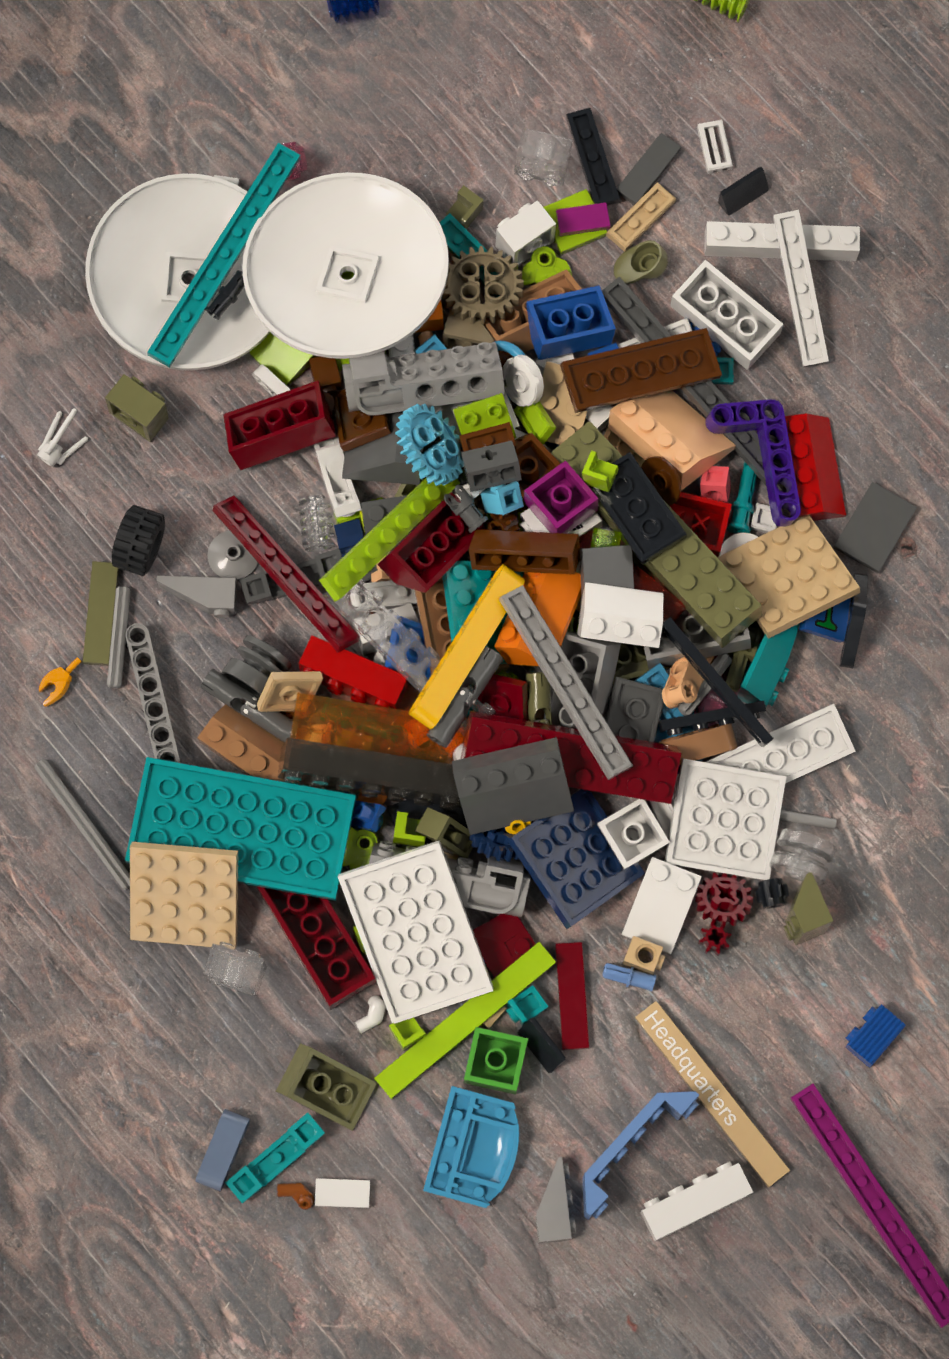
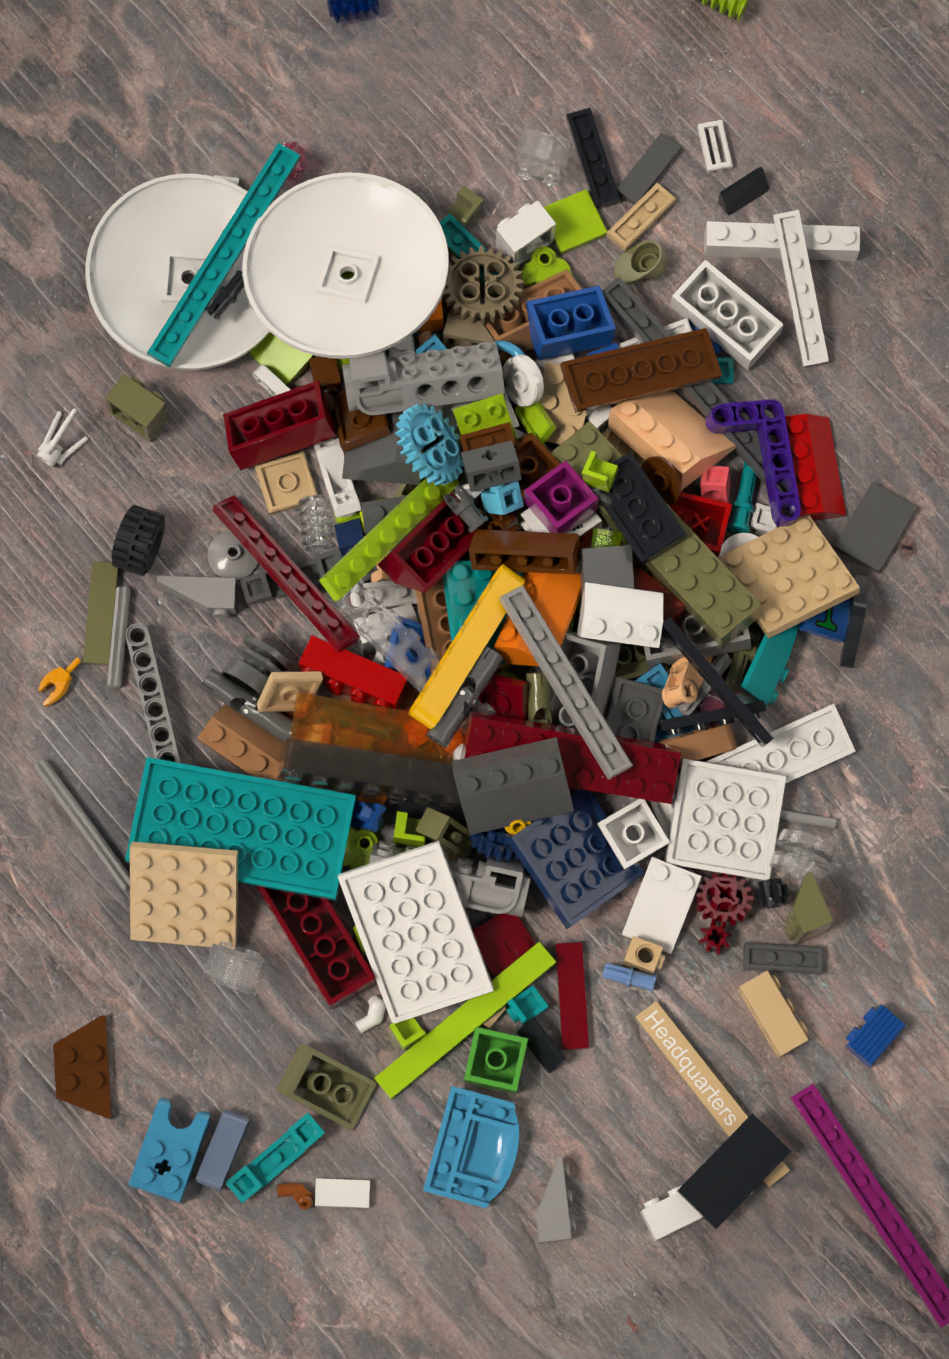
magenta tile [556,202,610,236] -> none
medium blue slope [582,1091,699,1220] -> none
none -> reddish brown wing [53,1015,112,1120]
none -> dark azure brick [128,1097,211,1204]
none -> tan tile [255,451,319,515]
none -> black tile [677,1113,791,1230]
none -> tan brick [738,971,809,1059]
none -> dark grey tile [743,943,824,975]

